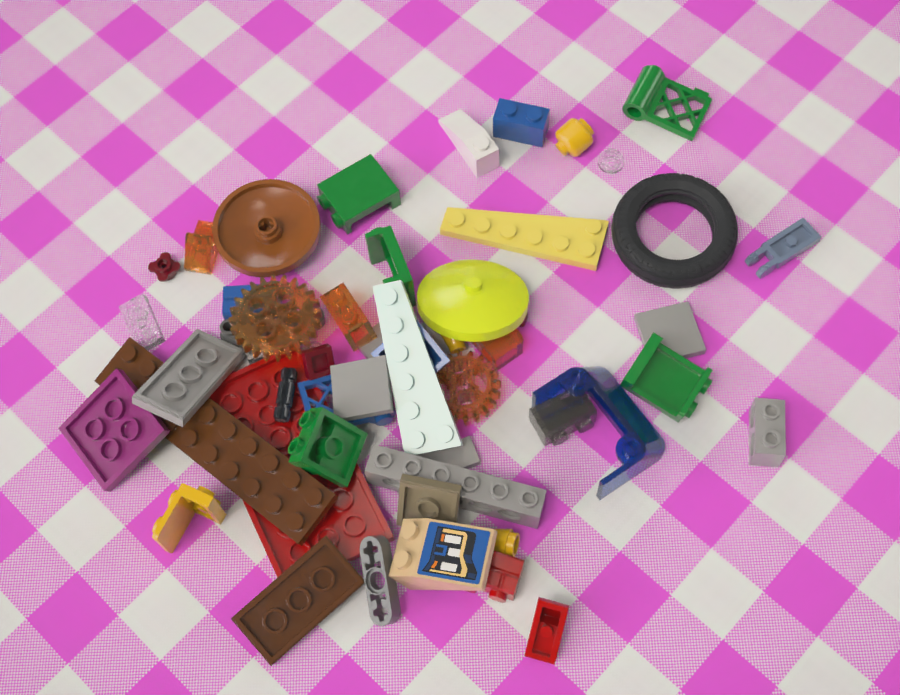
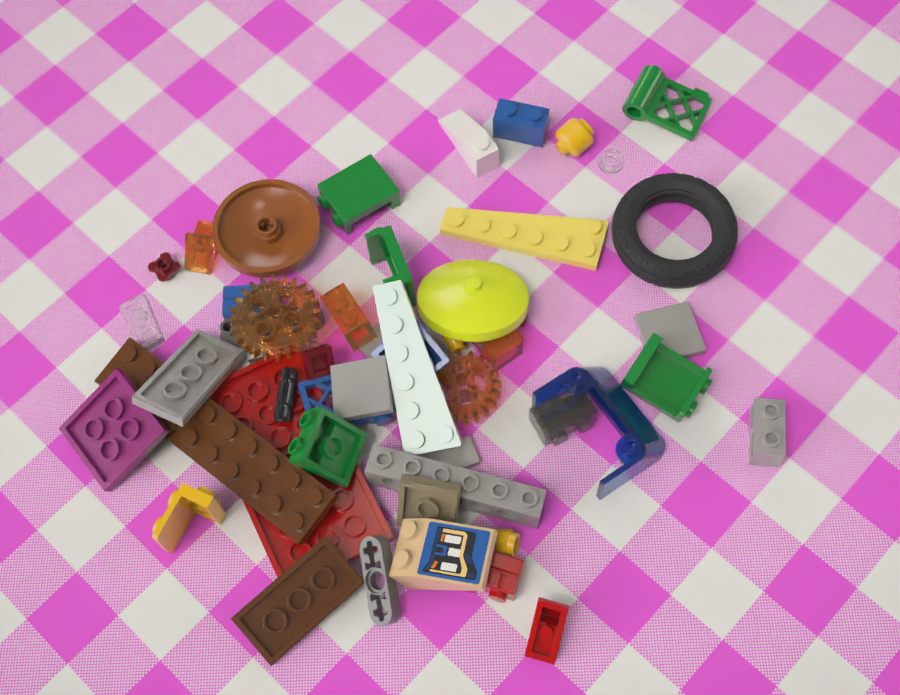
sand blue hinge [745,218,821,279] -> none

